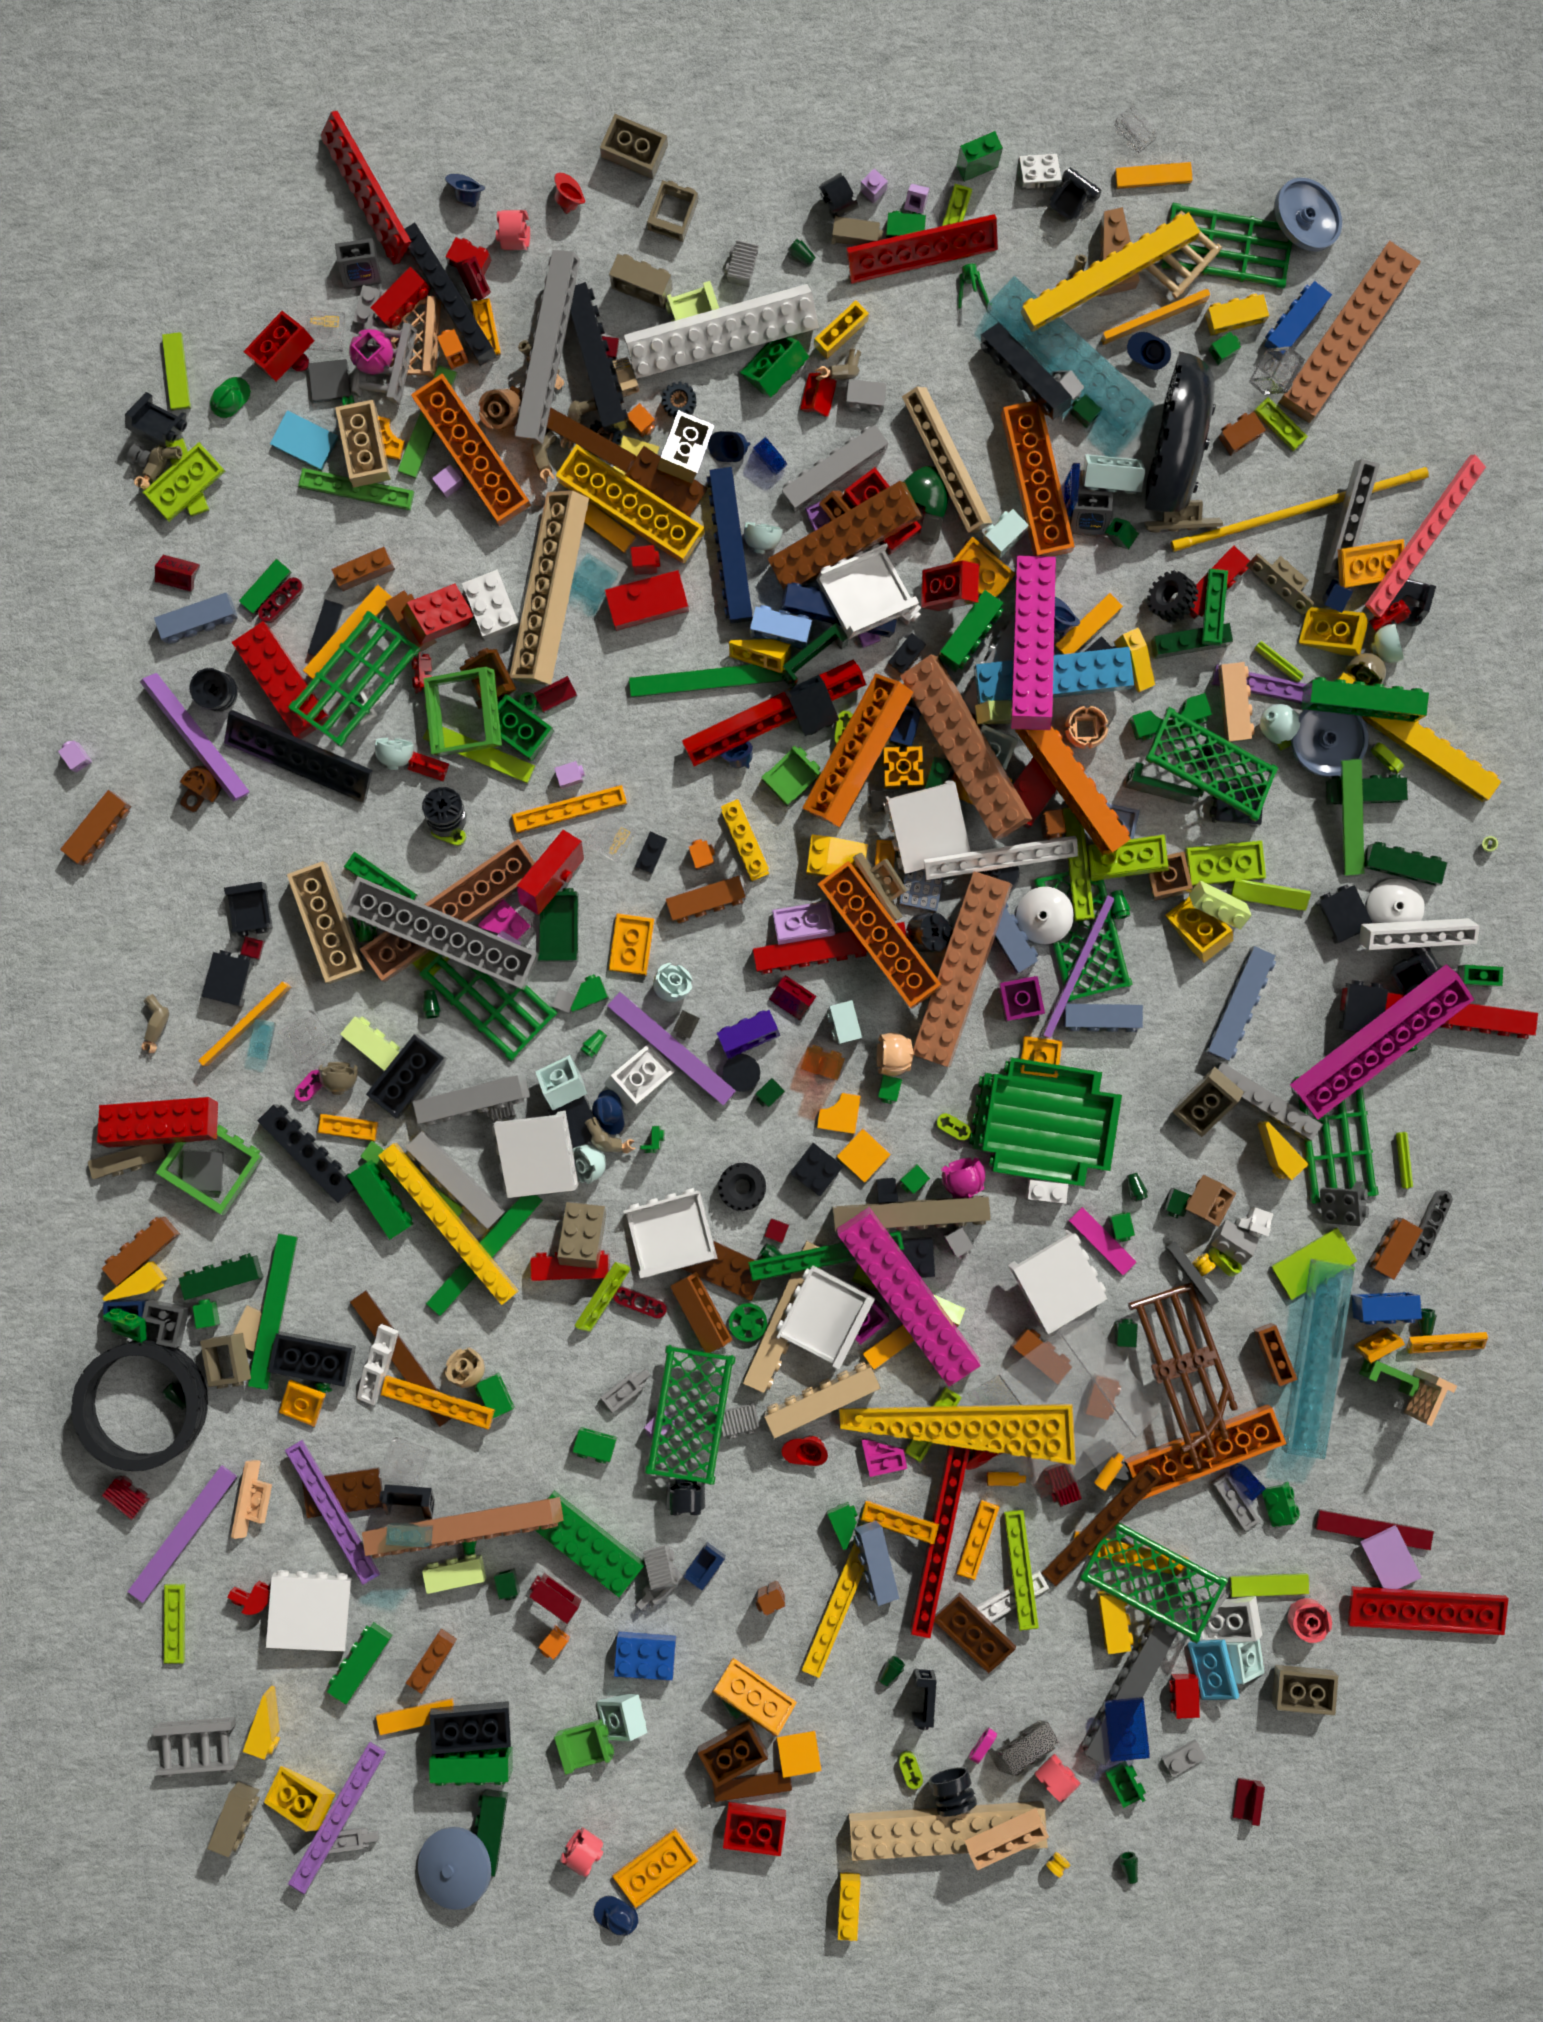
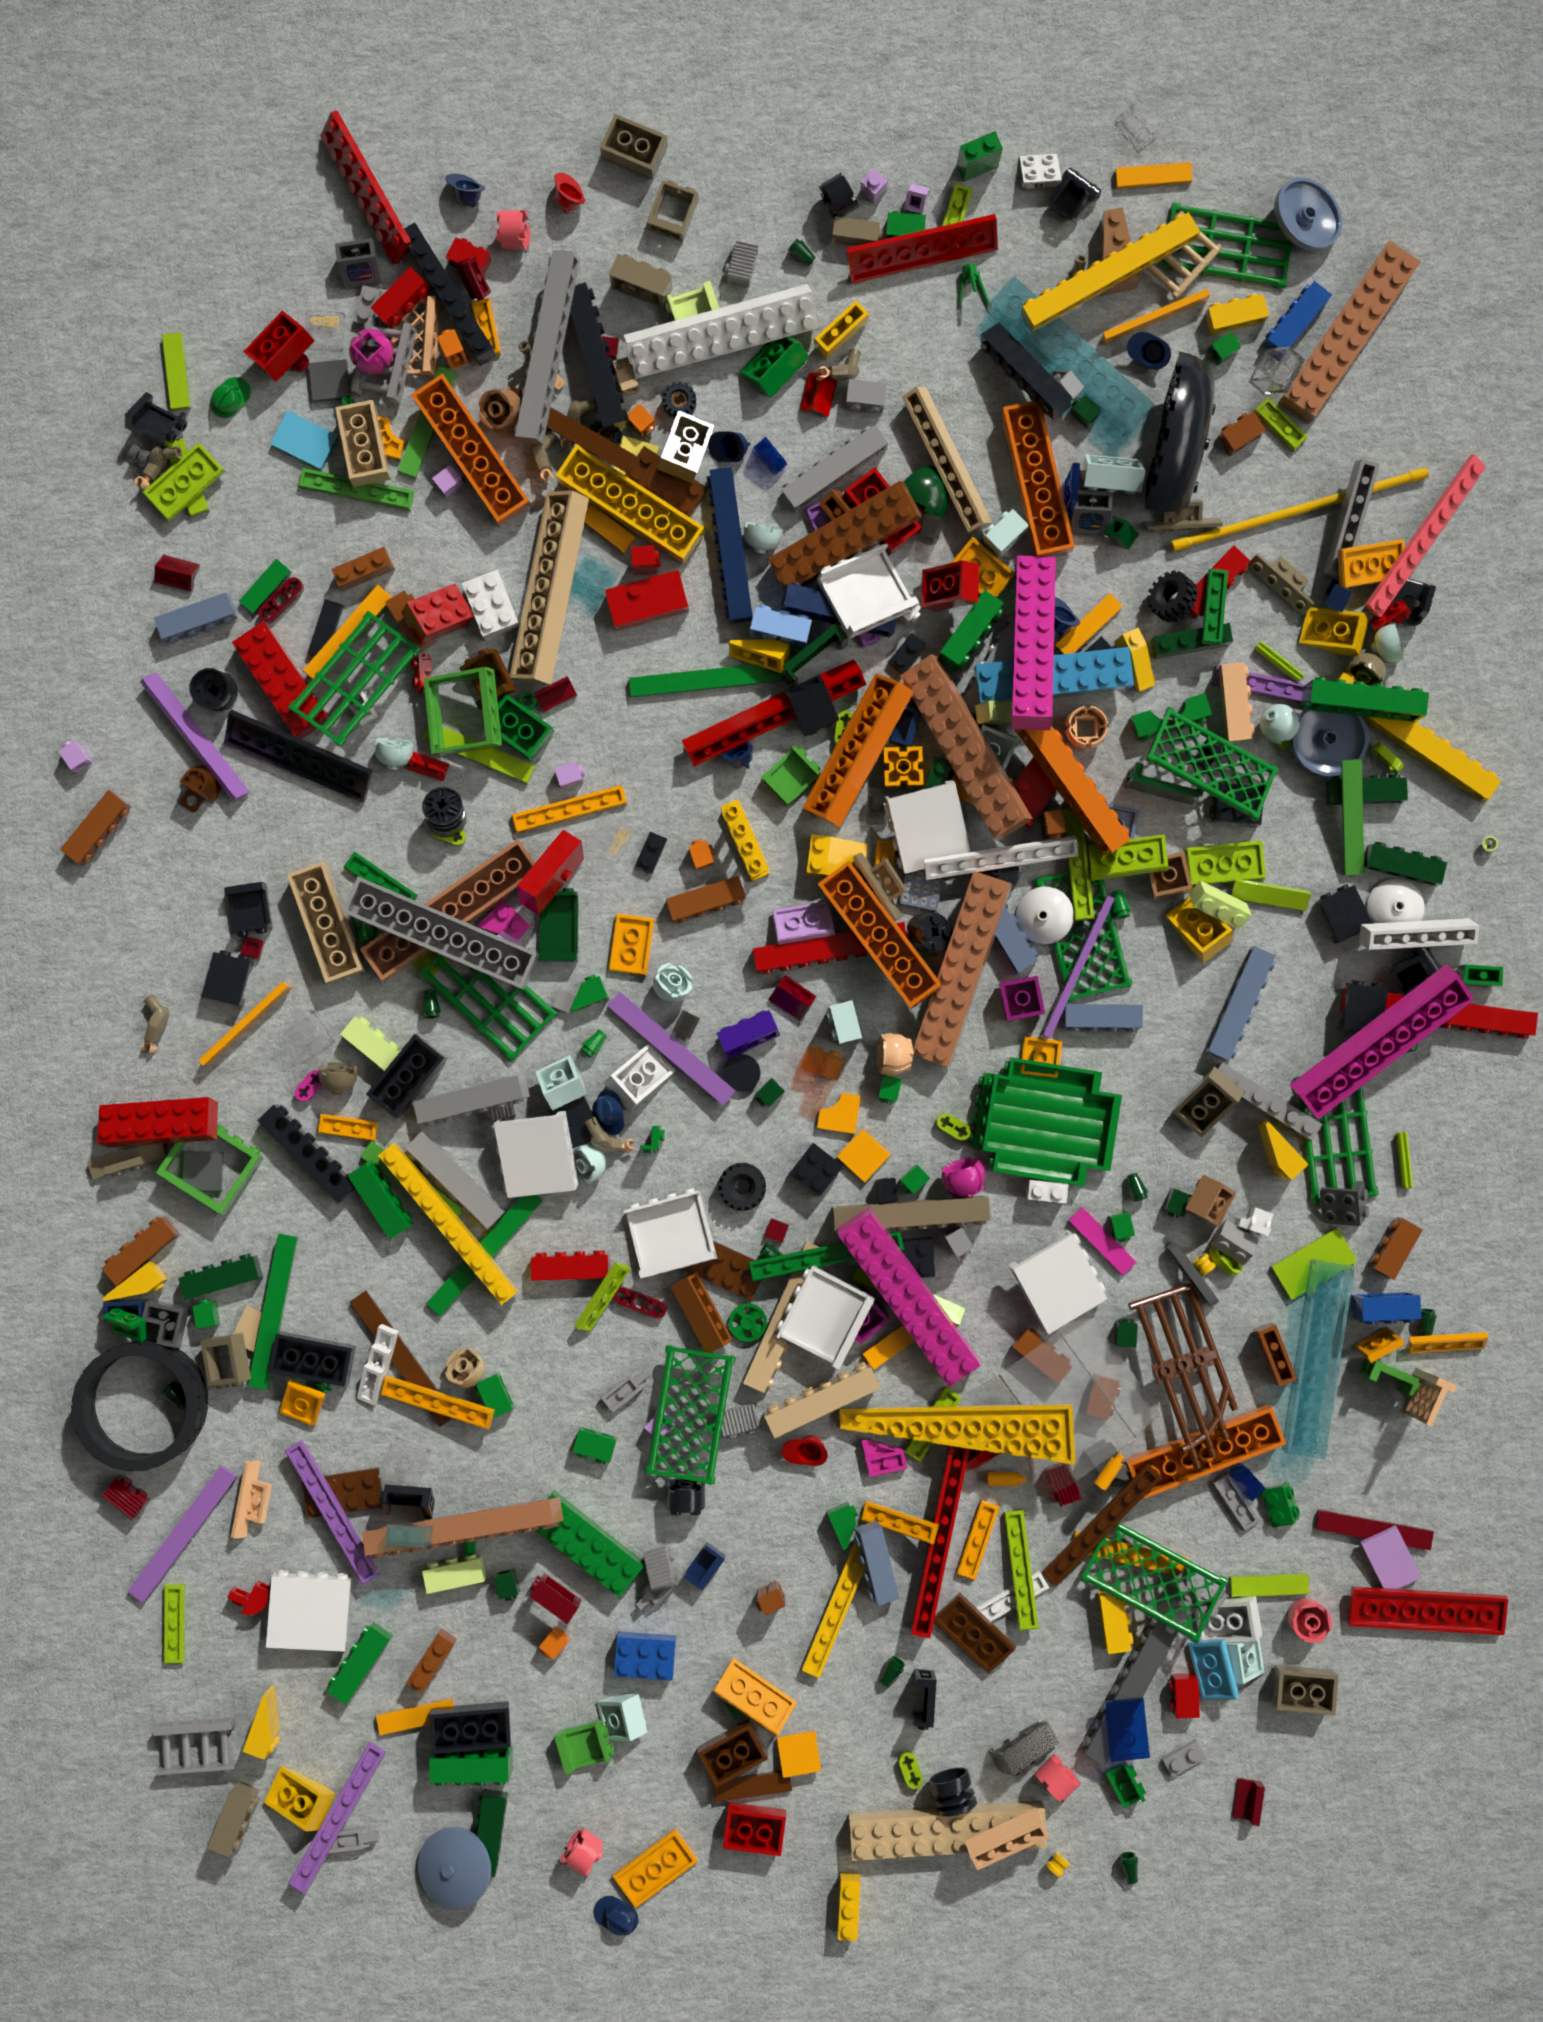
clear light blue plate [248,1019,276,1060] -> none
dark tan brick [557,1202,607,1269] -> none
dark pink beam [968,1727,997,1764] -> none
dark grey beam [1410,1190,1453,1260] -> none

